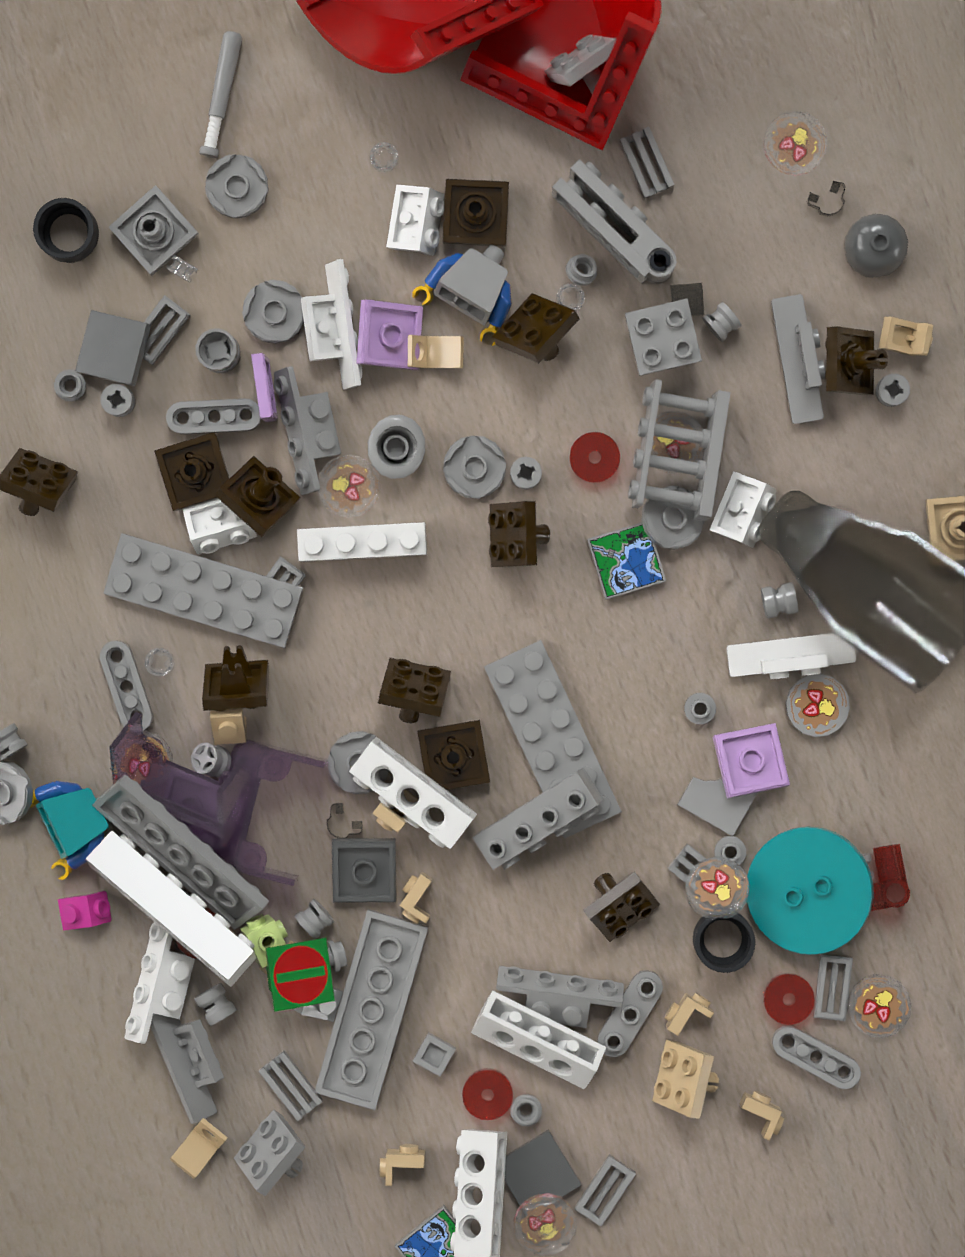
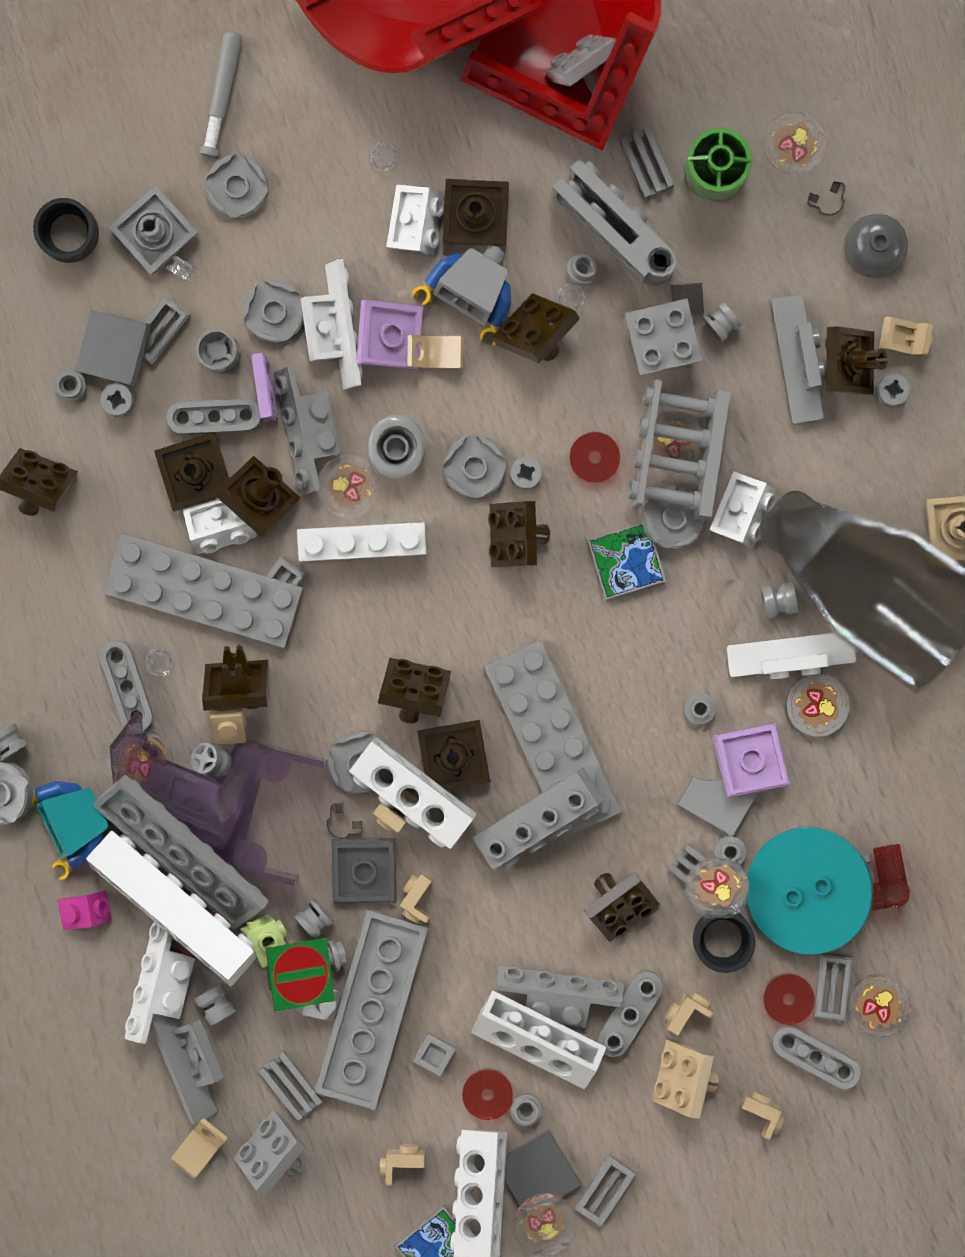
none -> bright green cylinder [684,127,752,201]

